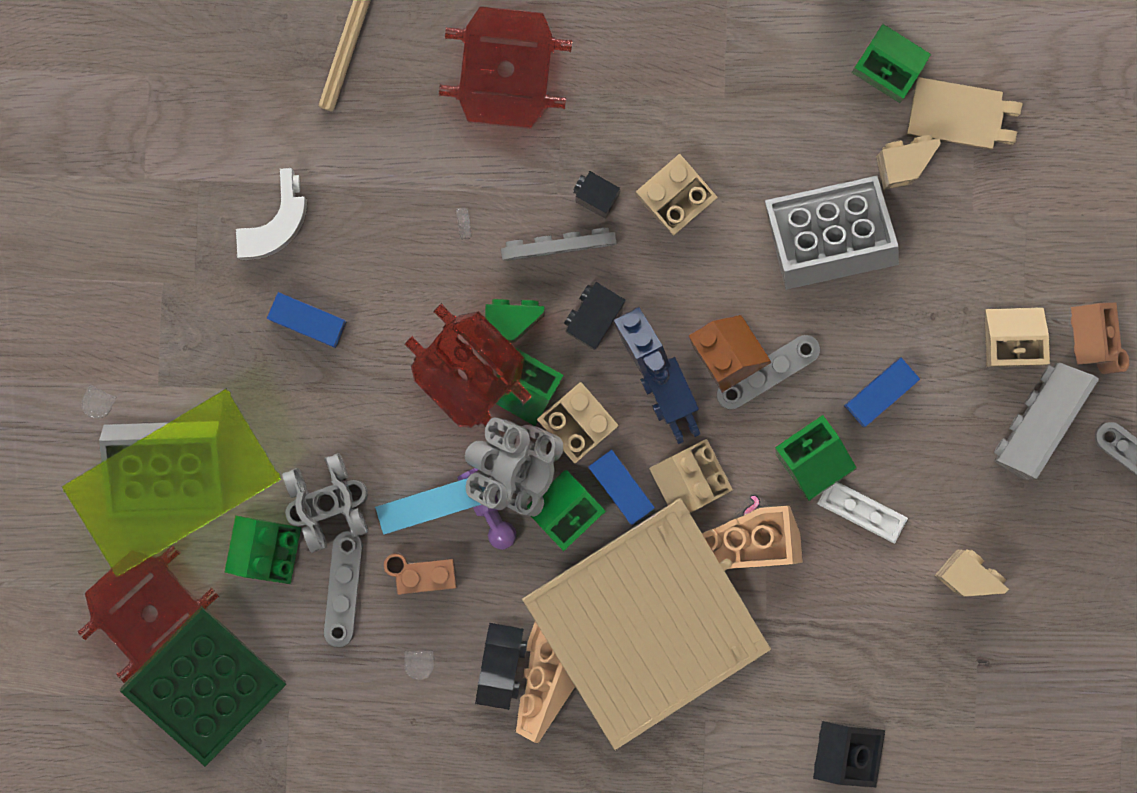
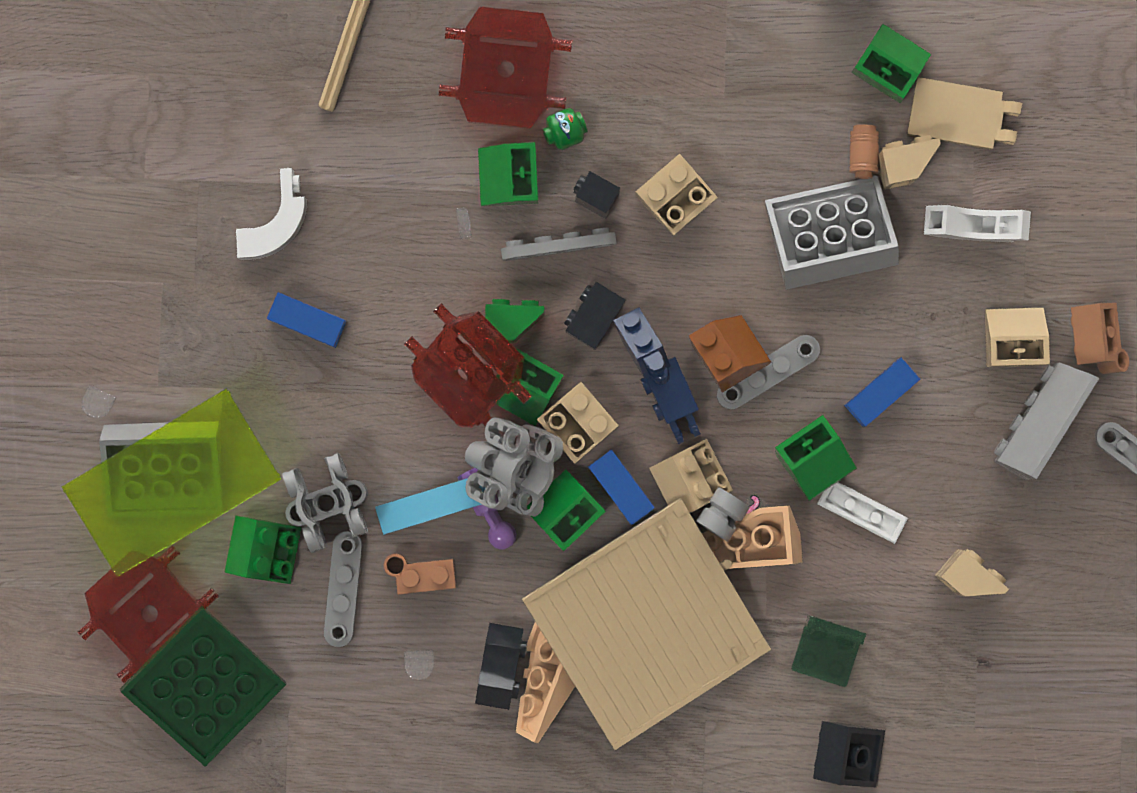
none -> green slope [478,142,538,206]
none -> green head [542,108,588,150]
none -> light grey wheel [696,487,750,542]
none -> clear green bracket [791,615,866,687]
none -> nougat head [849,125,879,179]
none -> white arch [924,205,1031,242]

